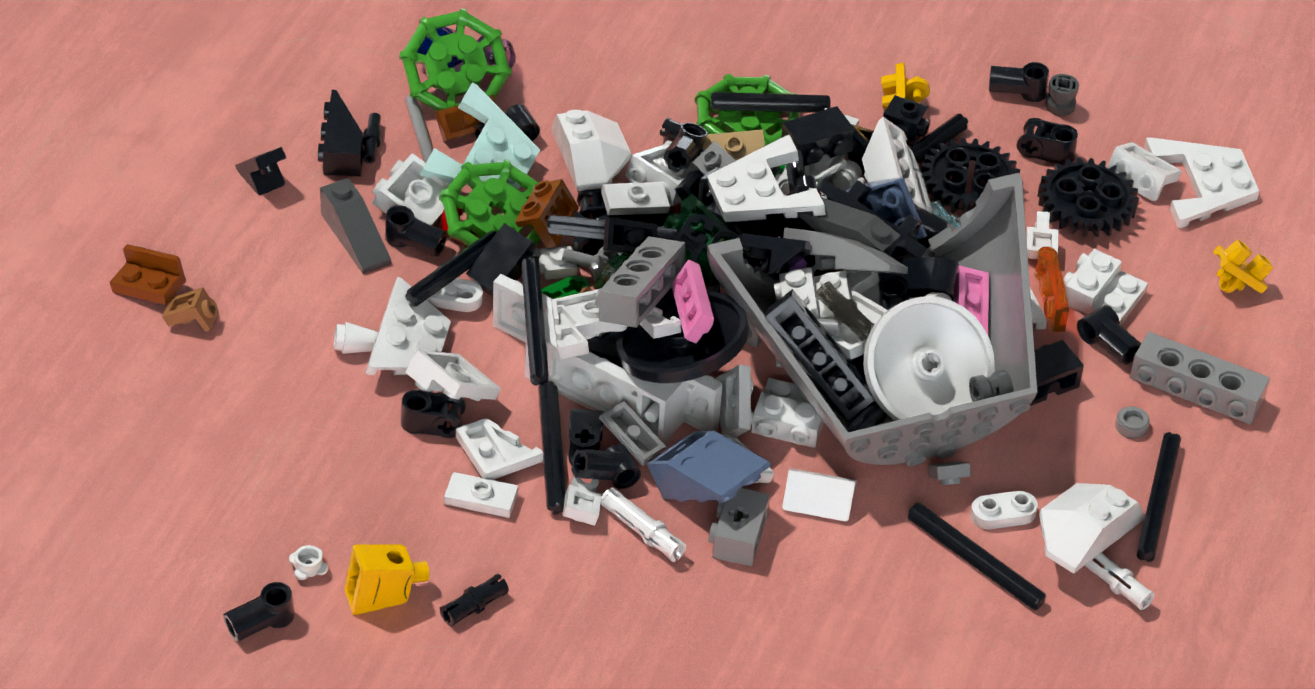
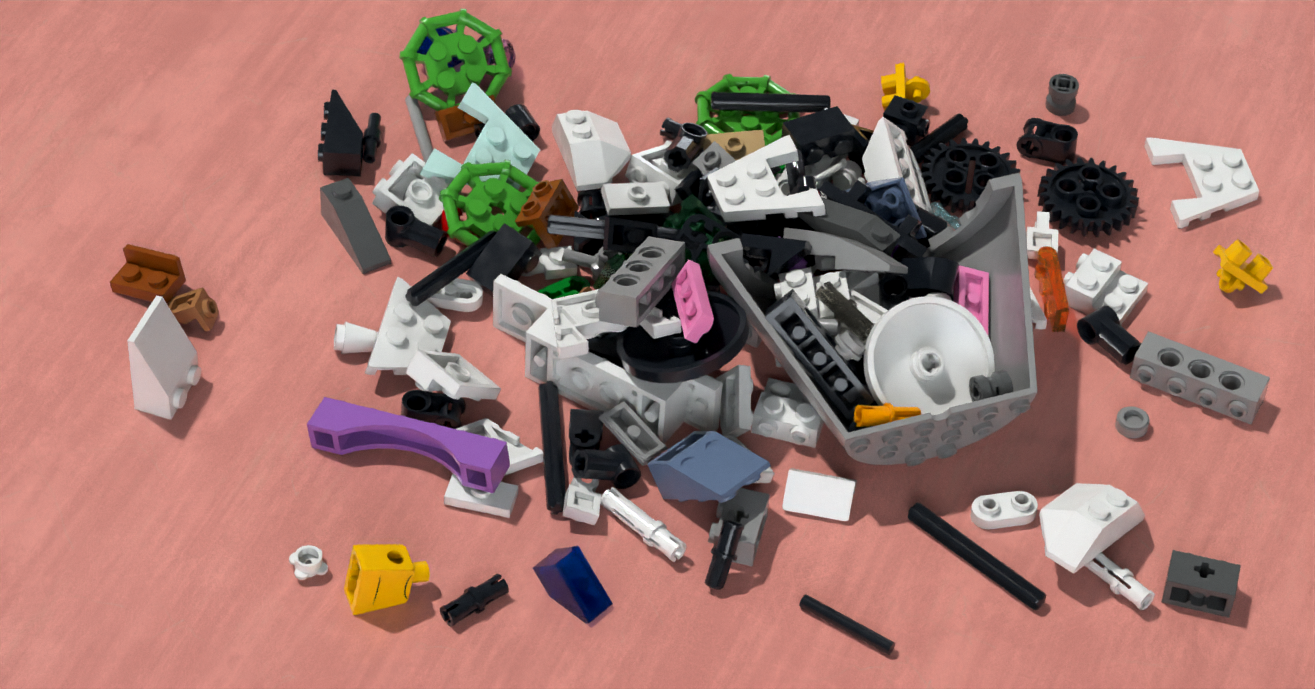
black piece [223,582,295,642] -> none
black slope [235,147,286,195] -> none
black axle [521,258,549,386] -> none
light grey plate [929,461,971,485] -> none
black piece [989,62,1049,102] -> none
black brick [1030,340,1084,406] -> none
white bracket [1107,142,1182,201] -> none
black axle [1136,432,1181,562] -> none
none -> white slope [127,295,201,420]
none -> medium lavender arch [307,397,510,493]
none -> clear blue slope [533,546,613,624]
none -> black axle [705,519,745,590]
none -> black bar [799,594,895,655]
none -> light grey plate [835,330,866,361]
none -> light orange axle [854,403,921,427]
none -> dark grey brick [1161,550,1241,618]

